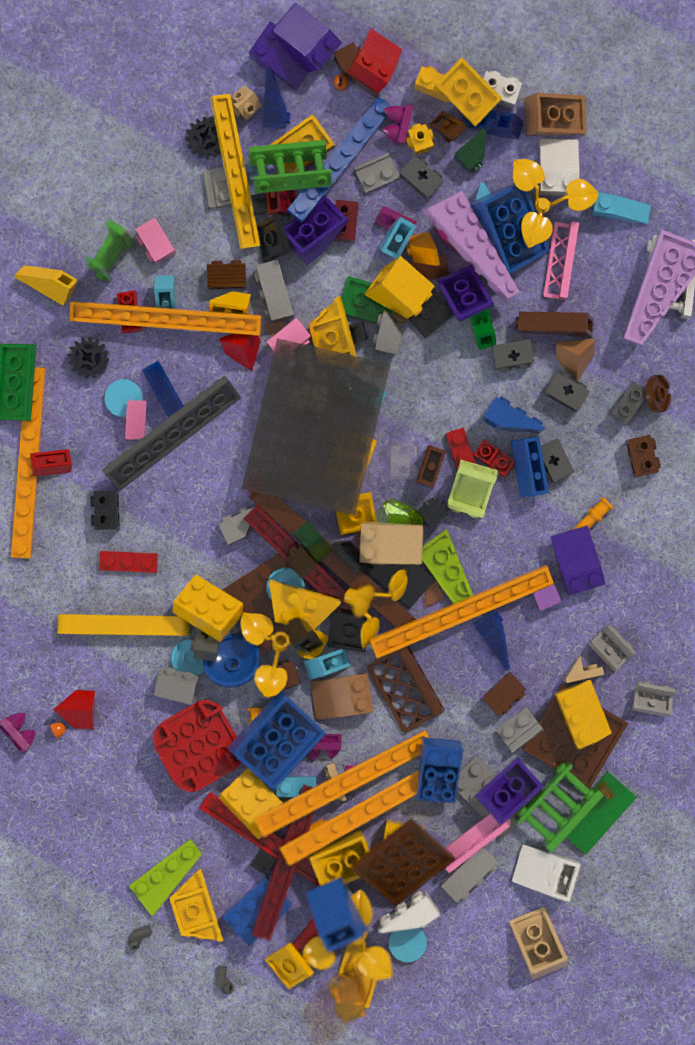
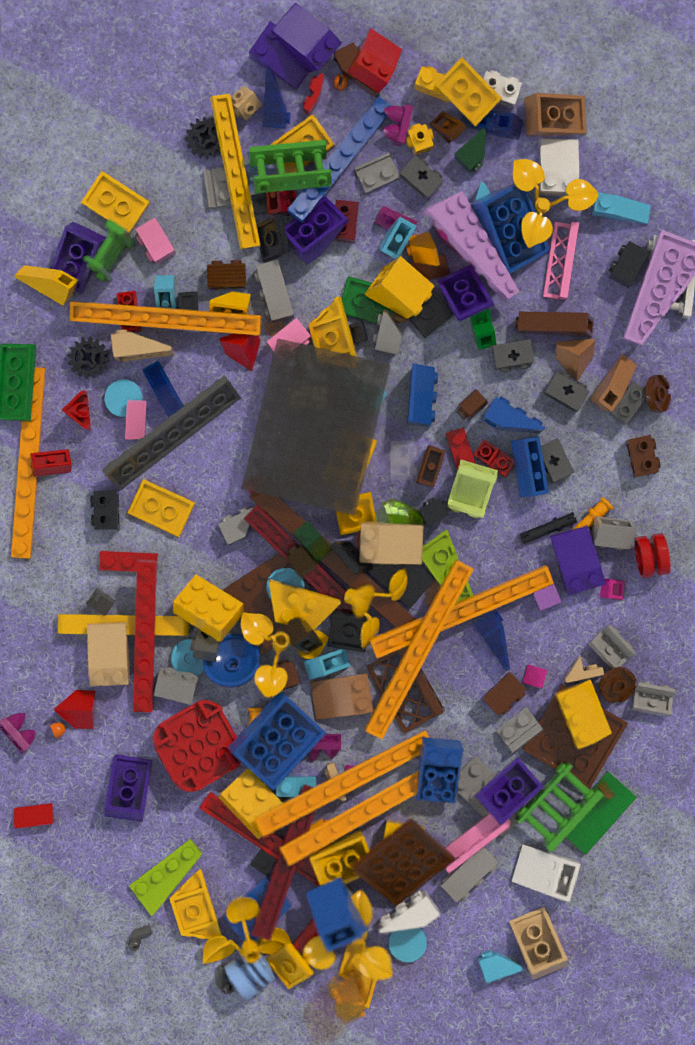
none -> red slope [14,803,55,829]
none -> dark purple slope [50,222,107,293]
none -> red slope [61,390,91,430]
none -> yellow plate [81,171,150,235]
none -> clear smoke panel [86,588,117,616]
none -> tan slope [87,622,131,686]
none -> dark purple slope [105,754,152,822]
none -> tan slope [111,330,175,362]
none -> yellow tile [127,479,195,538]
none -> red plate [133,560,157,713]
none -> black plate [178,291,199,310]
none -> yellow plant [202,897,292,964]
none -> light blue wheel [225,954,275,1000]
none -> red slope [303,73,324,116]
none -> light orange plate [364,559,474,739]
none -> blue slope [407,363,438,426]
none -> reddish brown brick [457,389,488,420]
none -> medium azure slope [478,950,523,983]
none -> black pin [519,512,577,545]
none -> dark pink slope [522,665,547,688]
none -> medium nougat slope [589,354,637,412]
none -> light grey brick [591,516,637,550]
none -> reddish brown tile [599,667,637,703]
none -> dark pink slope [600,579,625,600]
none -> black brick [608,241,649,288]
none -> red wheel [634,533,671,578]

